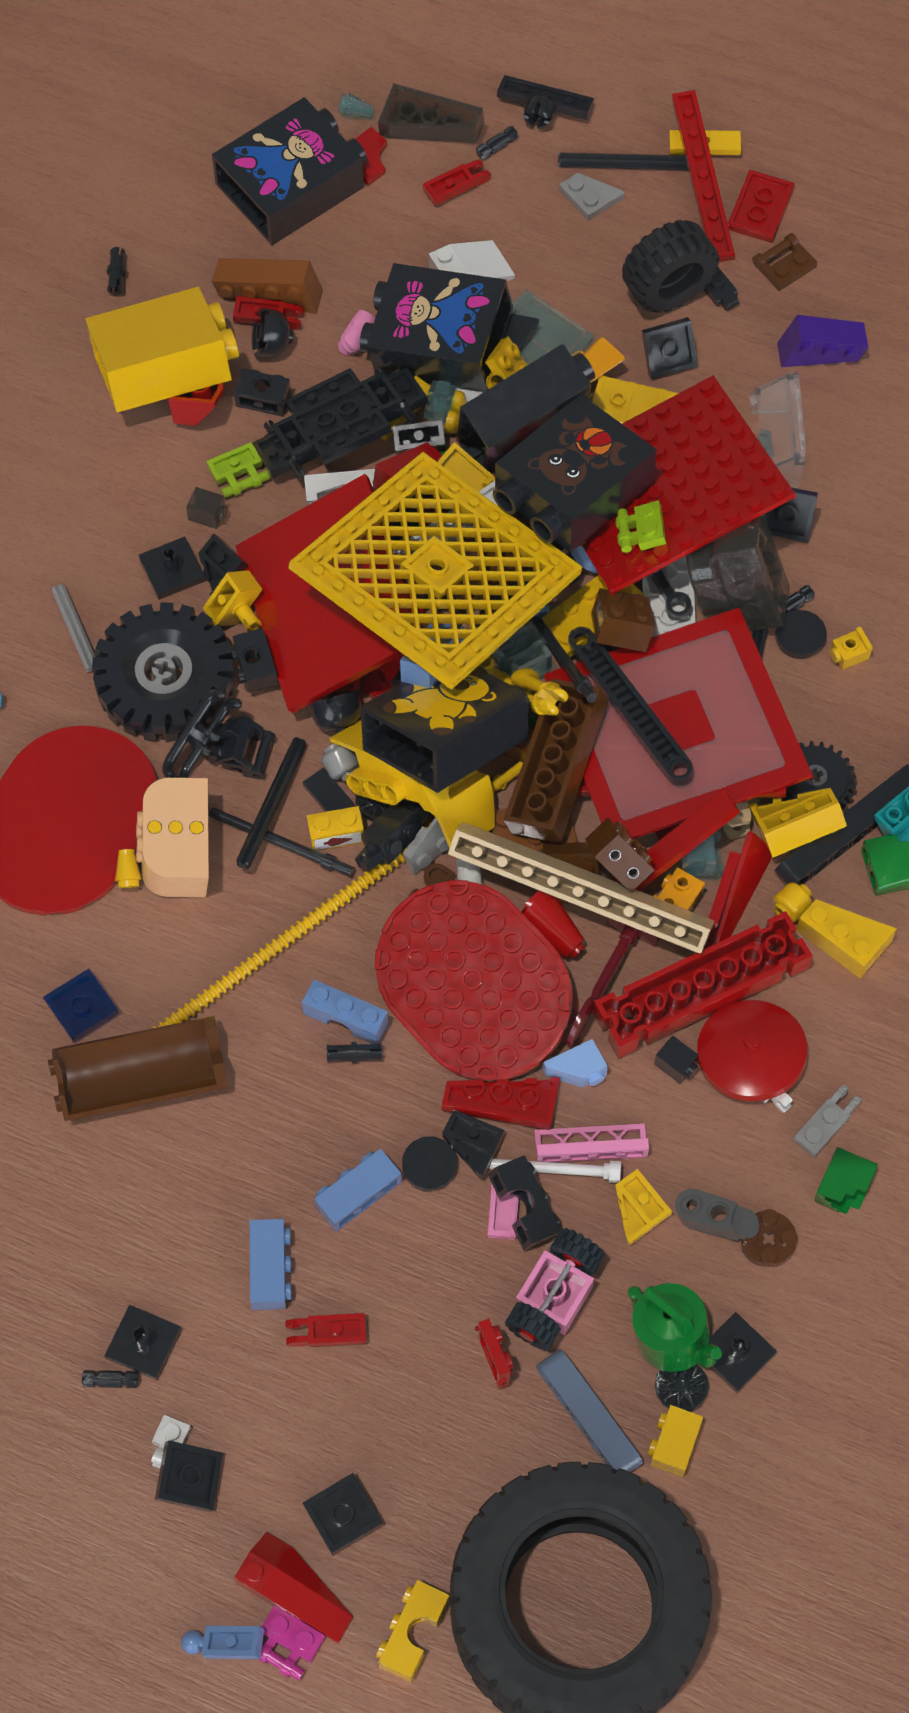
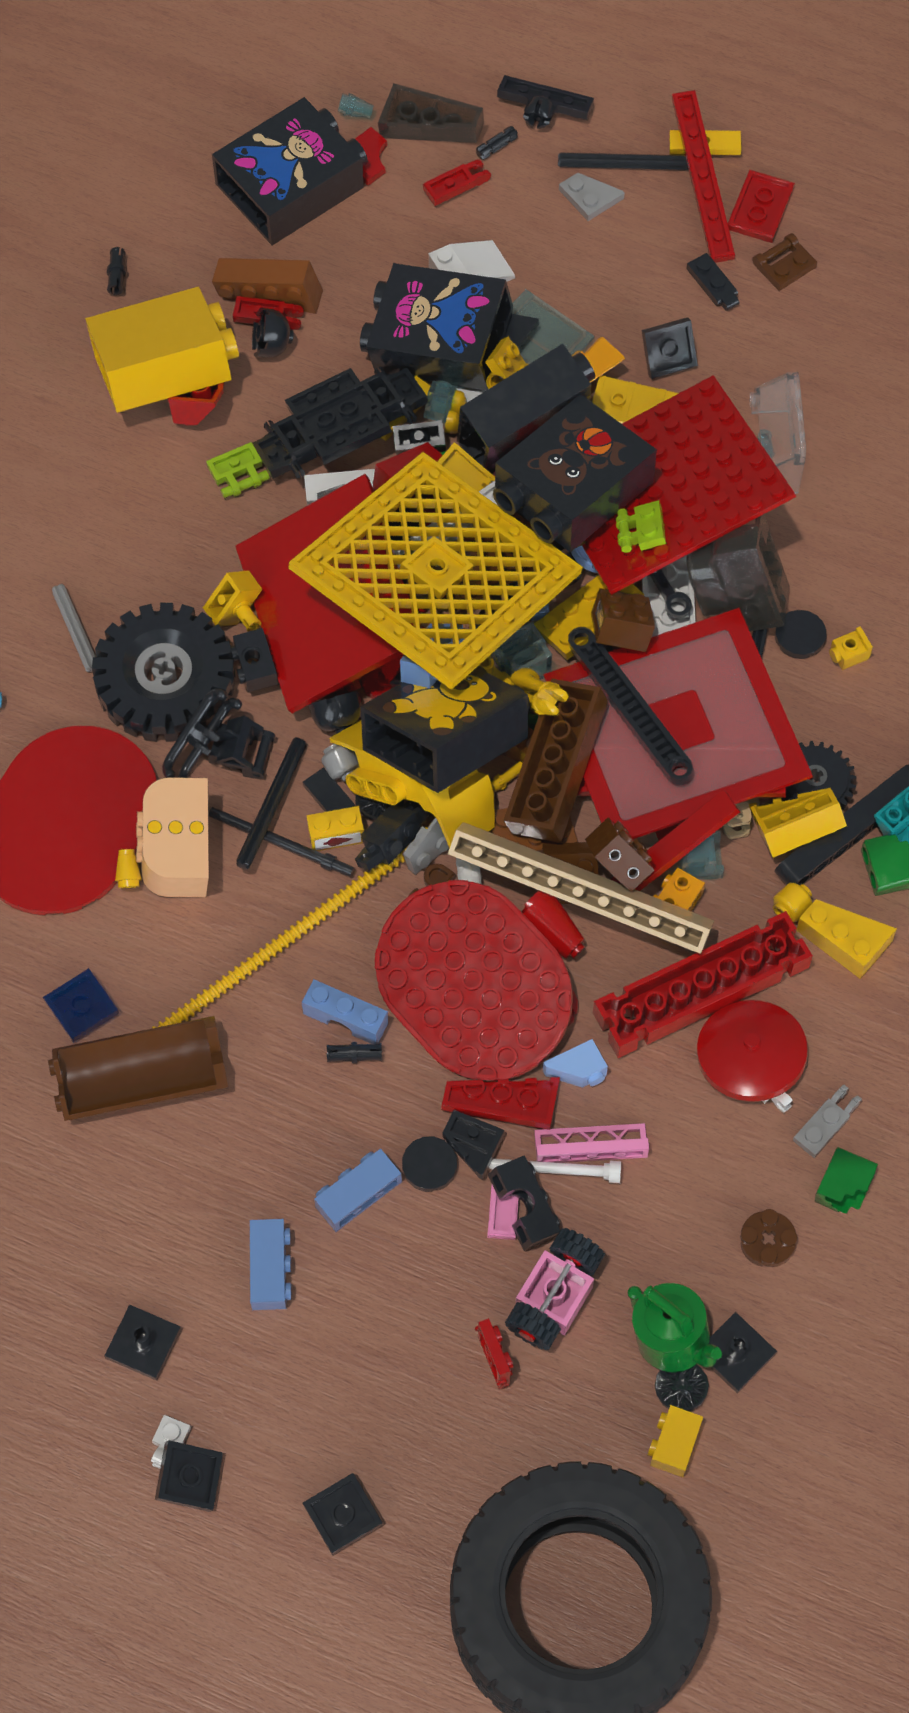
black axle [82,1370,139,1388] -> none
black tile [138,536,205,600] -> none
medium blue plate [181,1626,264,1659] -> none
clear smoke brick [186,487,228,529] -> none
black wing [198,533,248,596] -> none
black brick [234,369,291,417] -> none
red wedge [234,1532,353,1644] -> none
dark pink plate [257,1605,325,1681] -> none
red hinge [285,1313,366,1347] -> none
bright pink arm [338,310,375,356] -> none
yellow arch [376,1580,450,1683] -> none
black bar [532,615,597,703] -> none
sand blue beam [536,1349,643,1472] -> none
dark red piece [566,918,660,1049] -> none
yellow wing [615,1169,672,1246] -> none
black tyre [622,220,719,313] -> none
black brick [654,1035,699,1084] -> none
dark grey piece [675,1189,760,1241] -> none
red wedge [703,831,772,950] -> none
black tile [758,487,818,542] -> none
black axle [769,585,815,622] -> none
dark purple wedge [777,315,868,367] -> none

